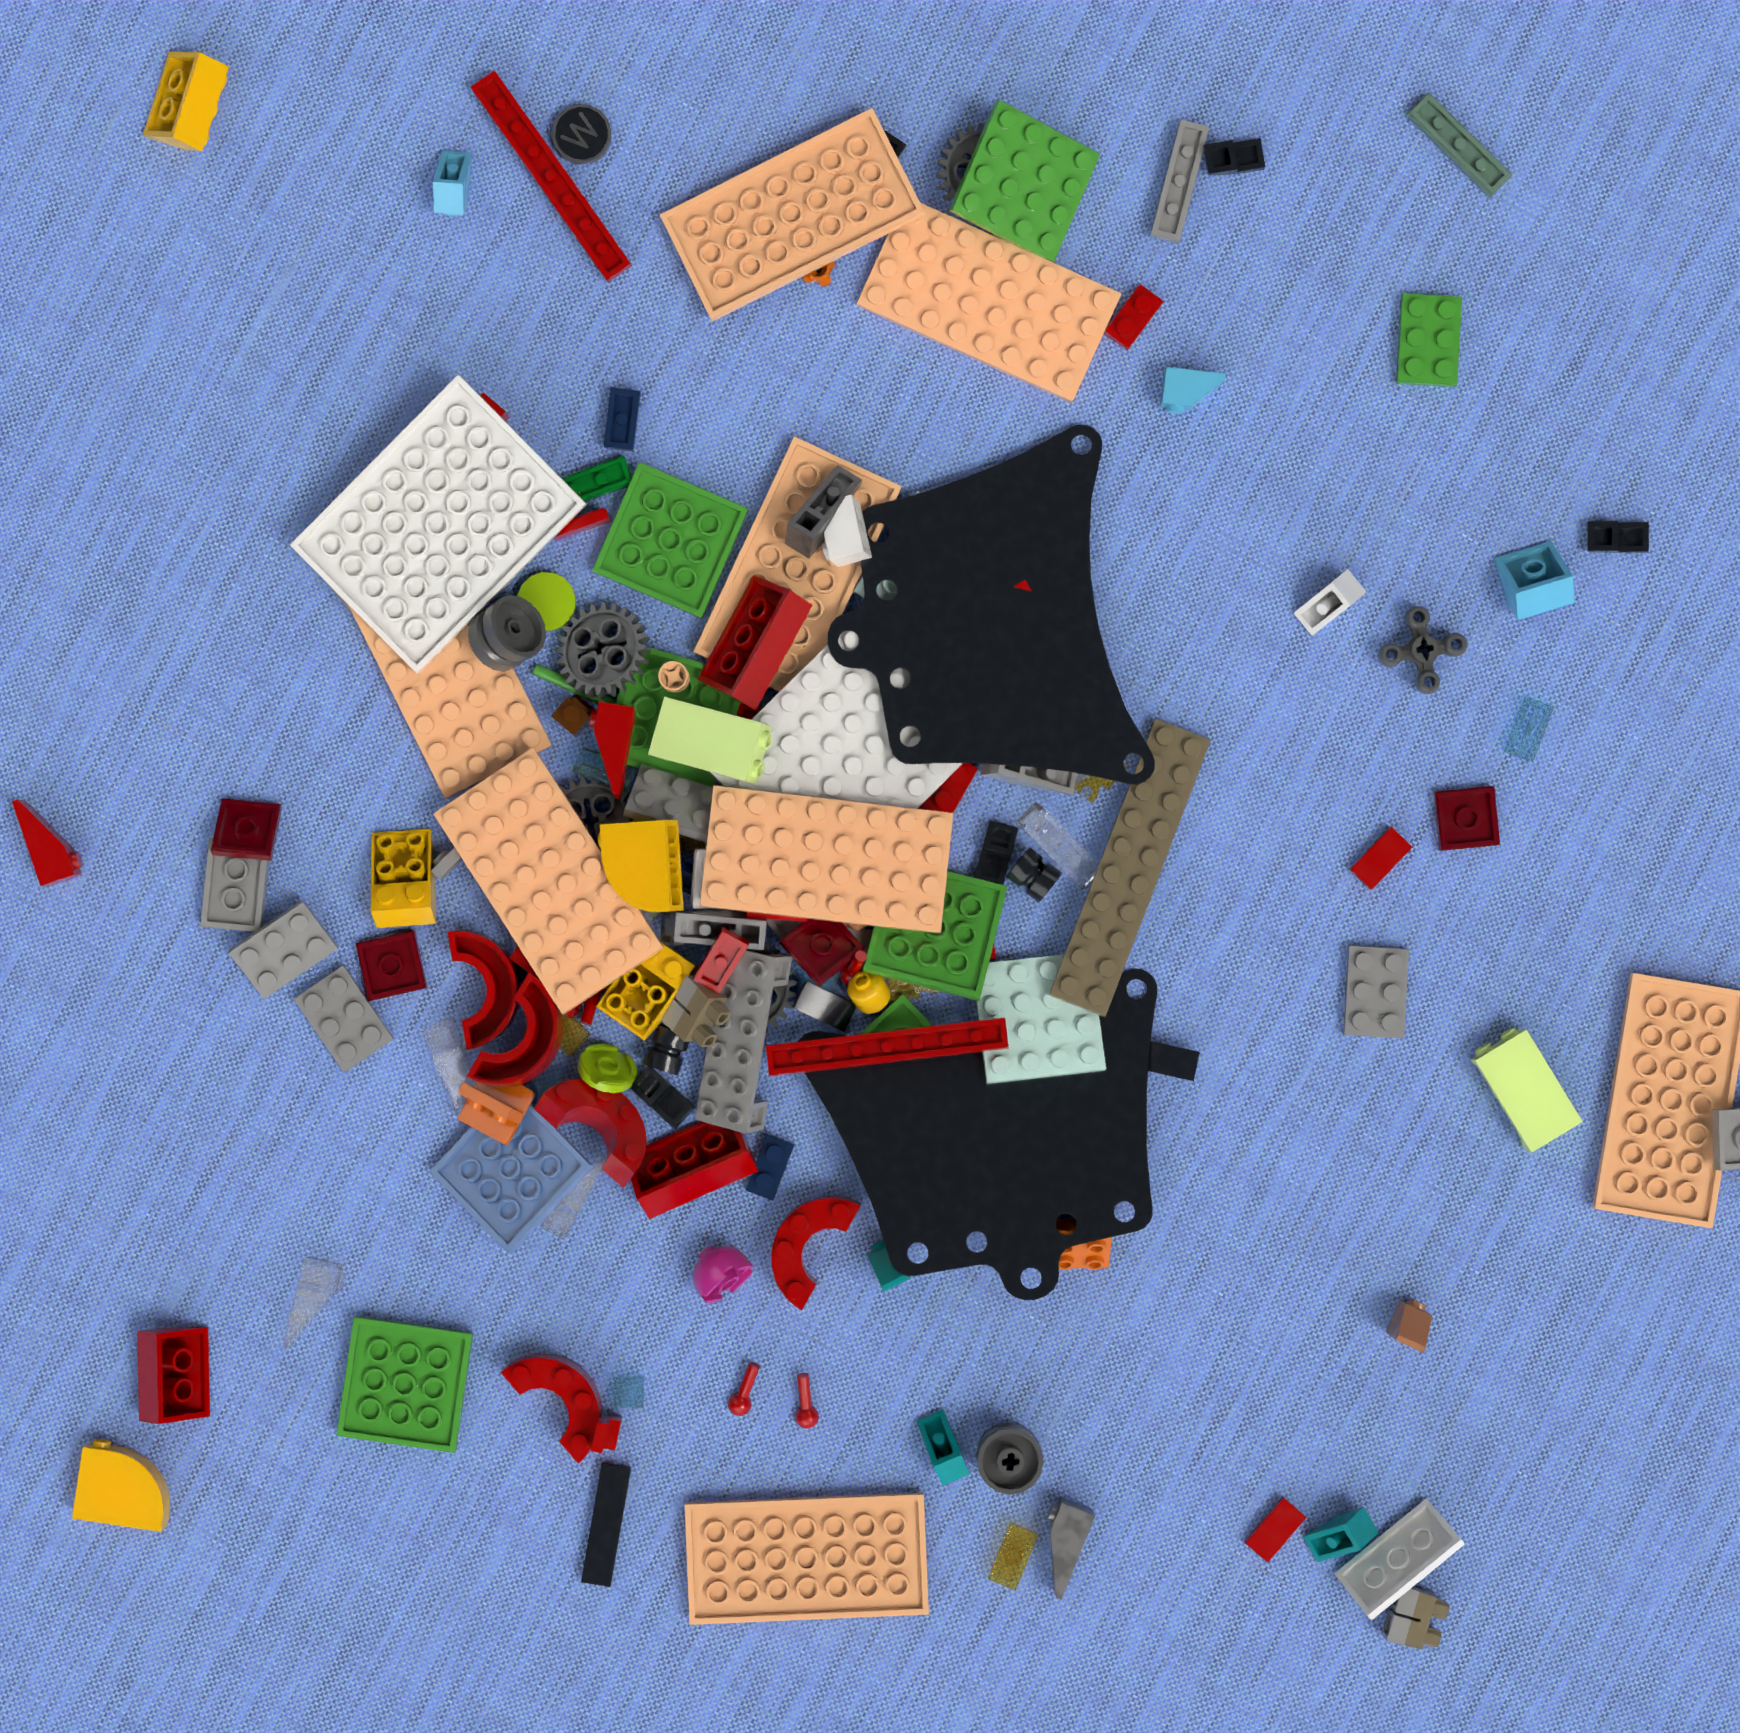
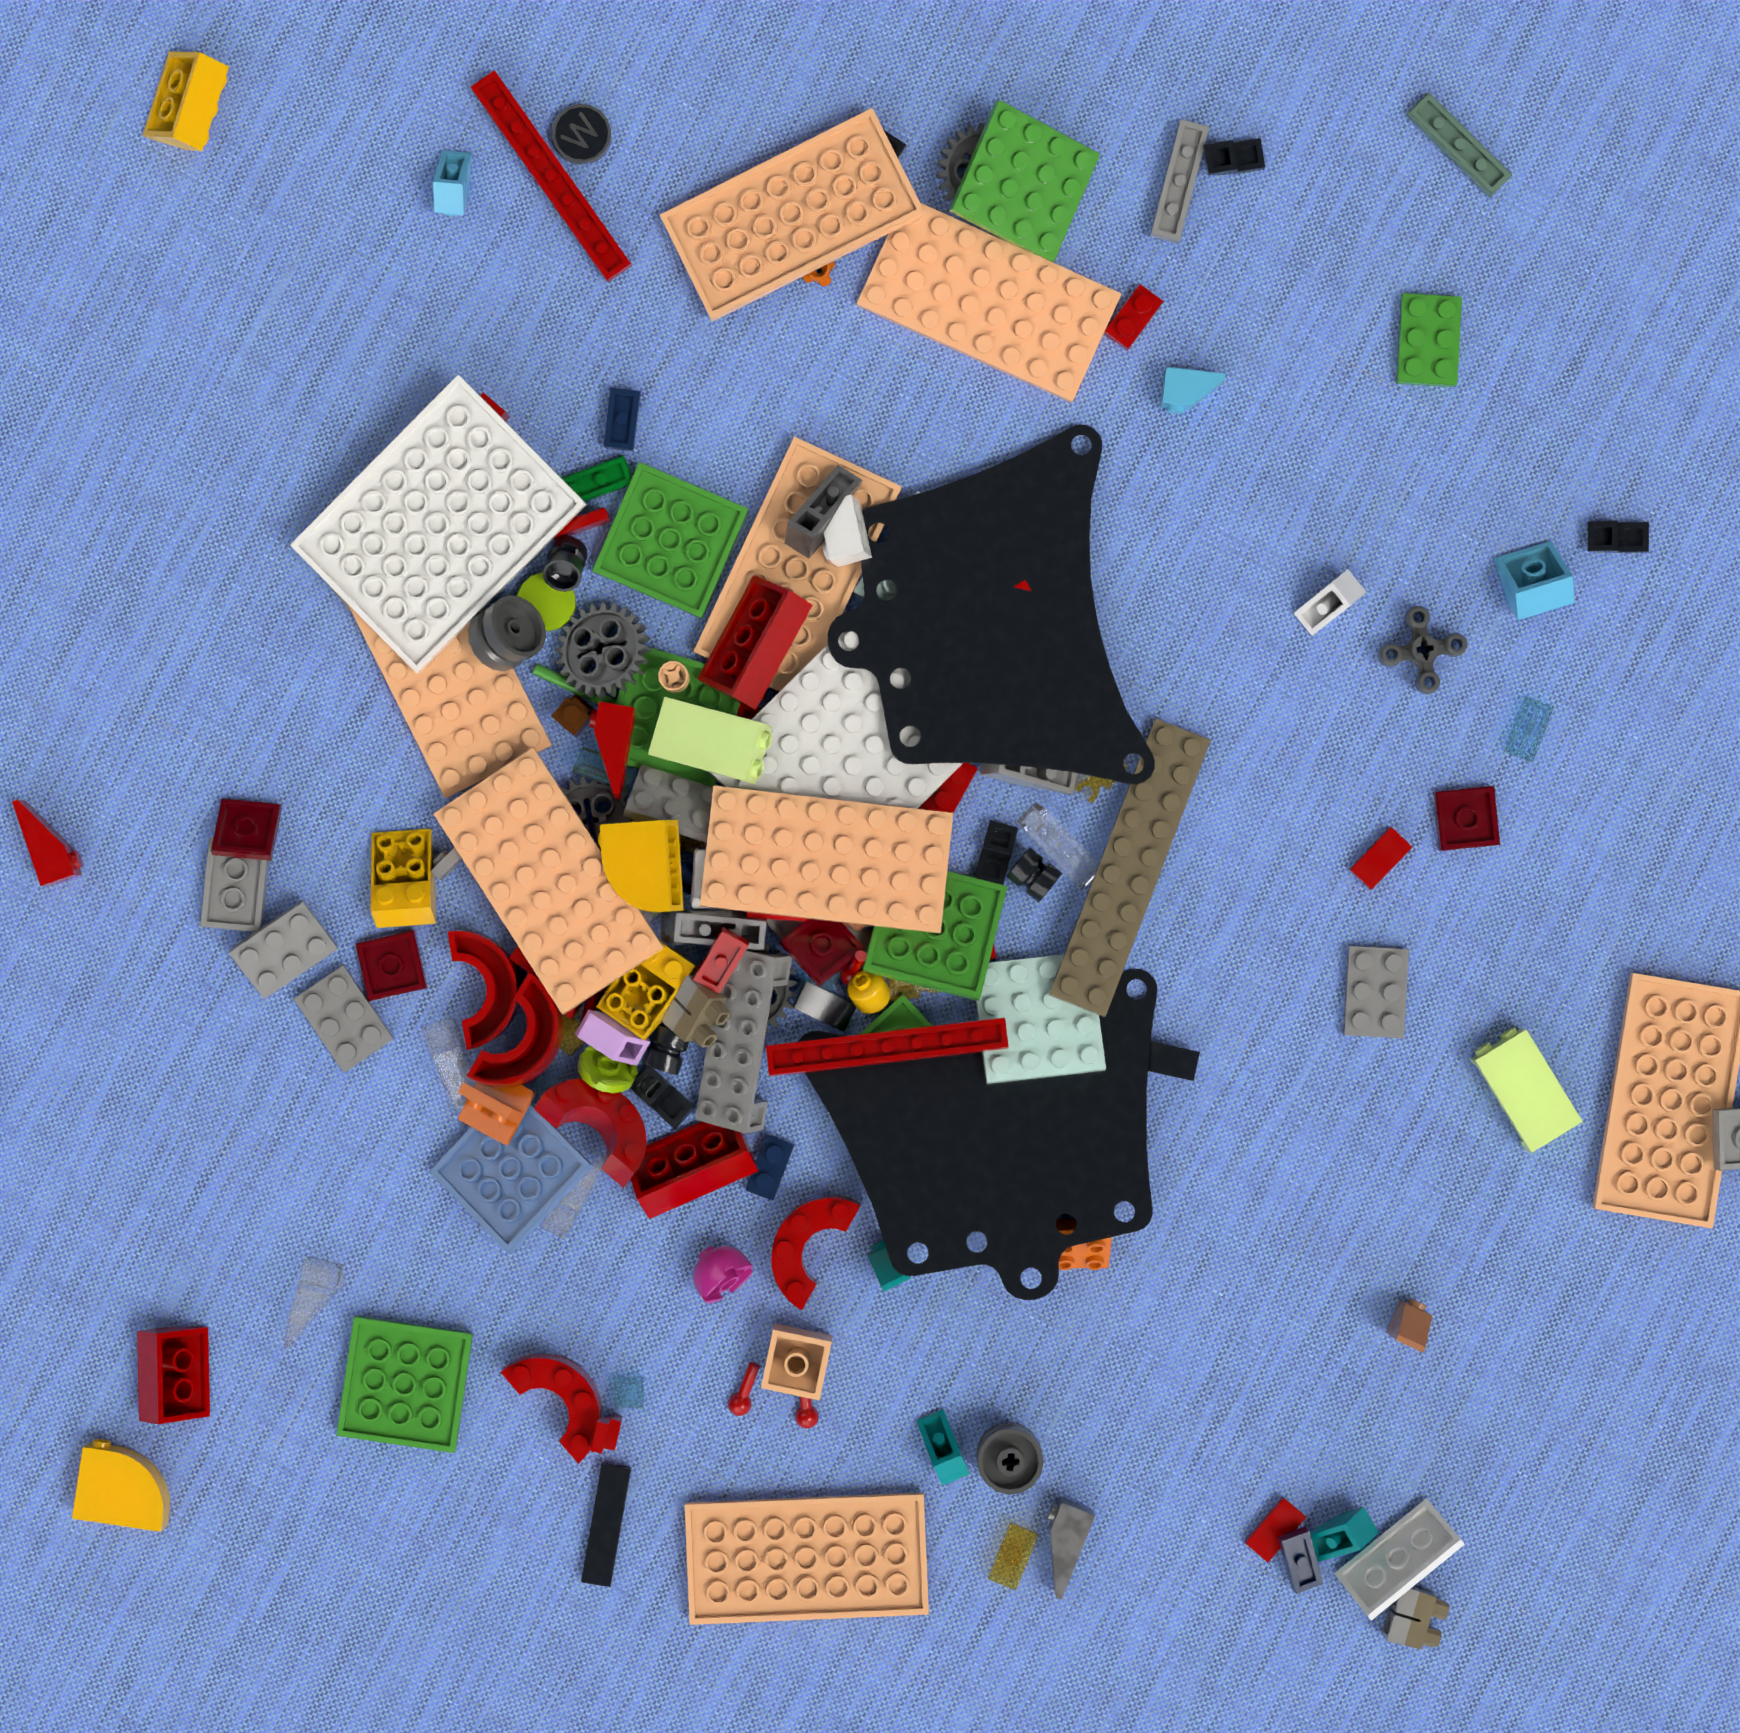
none -> black wheel [543,536,587,592]
none -> lavender slope [575,1009,650,1066]
none -> light nougat slope [761,1323,833,1400]
none -> plate [1278,1527,1323,1594]

